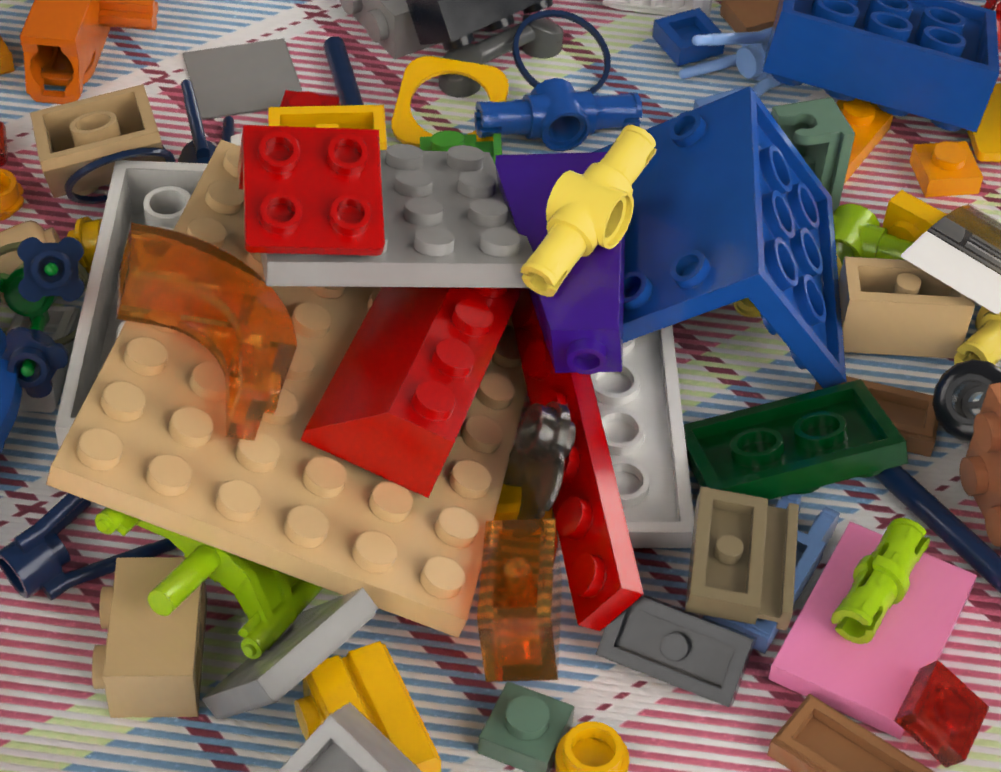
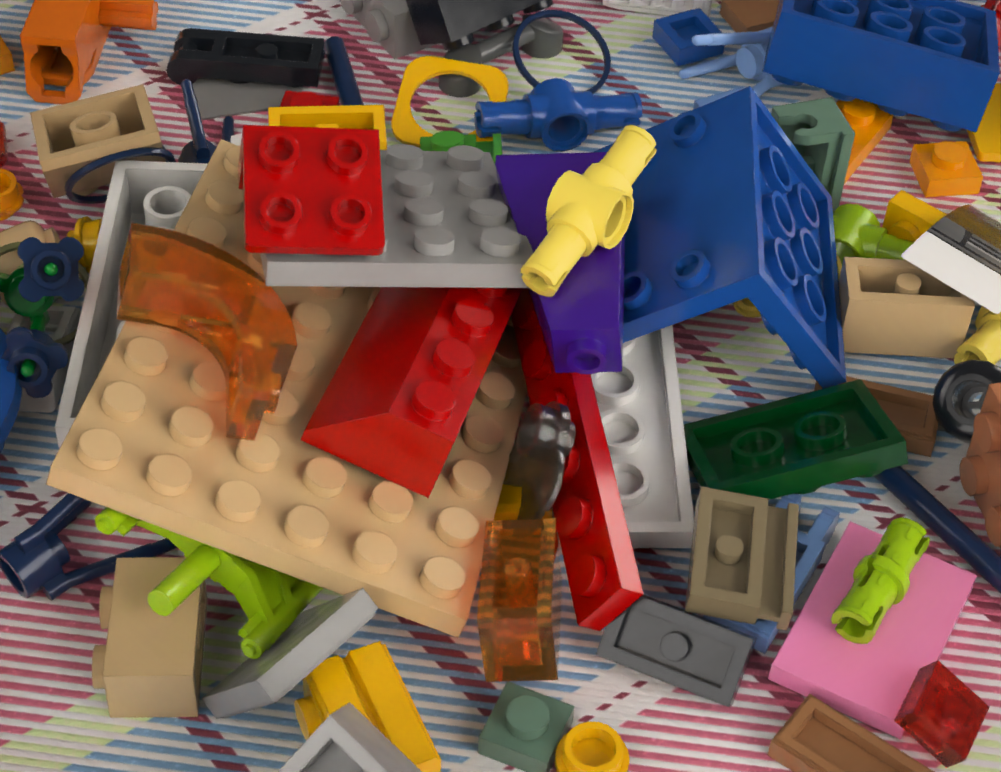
none -> black plate [166,28,325,87]

